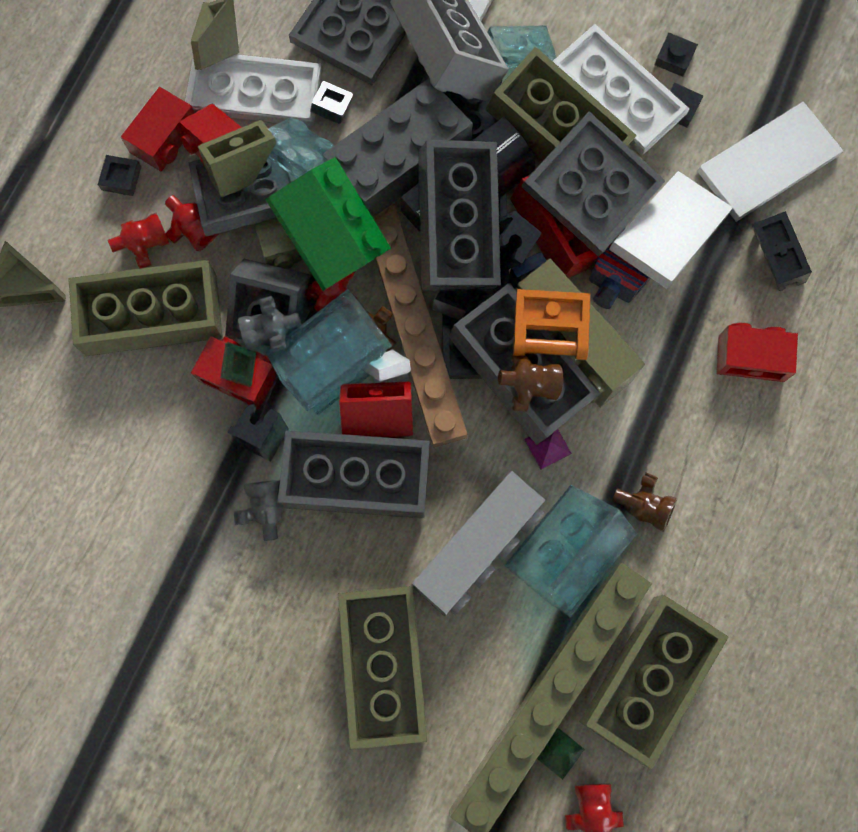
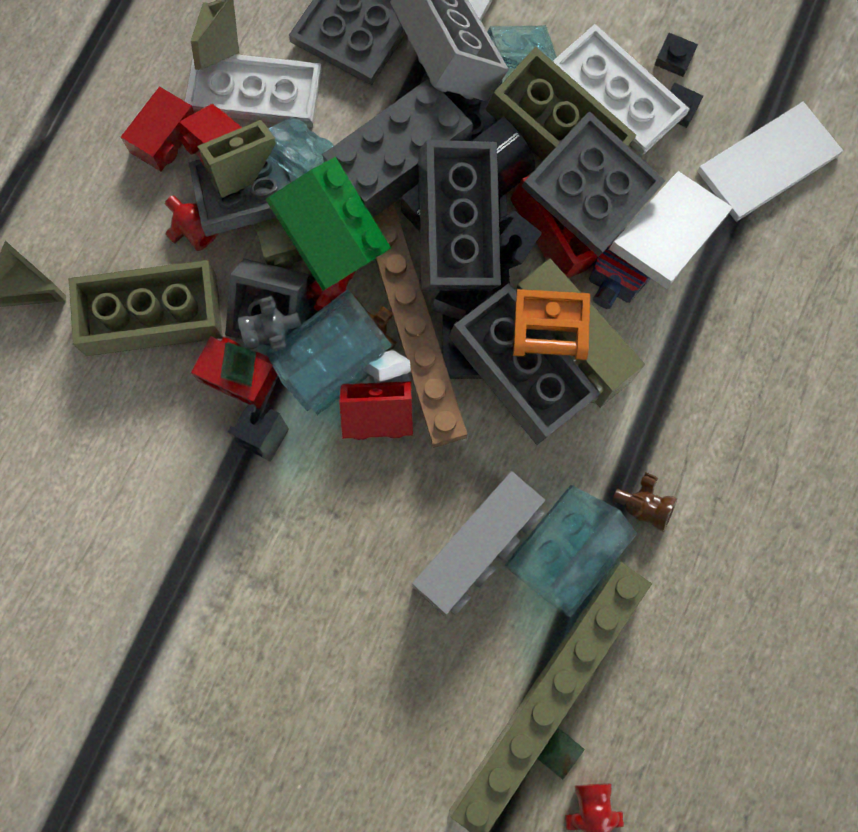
black plate [97,155,142,196] -> none
red piece [107,213,169,269] -> none
dark grey piece [234,480,282,541] -> none
dark grey brick [278,431,430,518] -> none
plate [310,81,353,124] -> none
olive brick [338,586,427,750] -> none
reddish brown piece [498,356,563,412] -> none
dark blue tile [509,253,546,289] -> none
magenta slope [524,429,572,470] -> none
olive brick [579,595,729,769] -> none
red brick [716,323,798,382] -> none
black hinge [752,211,812,291] -> none

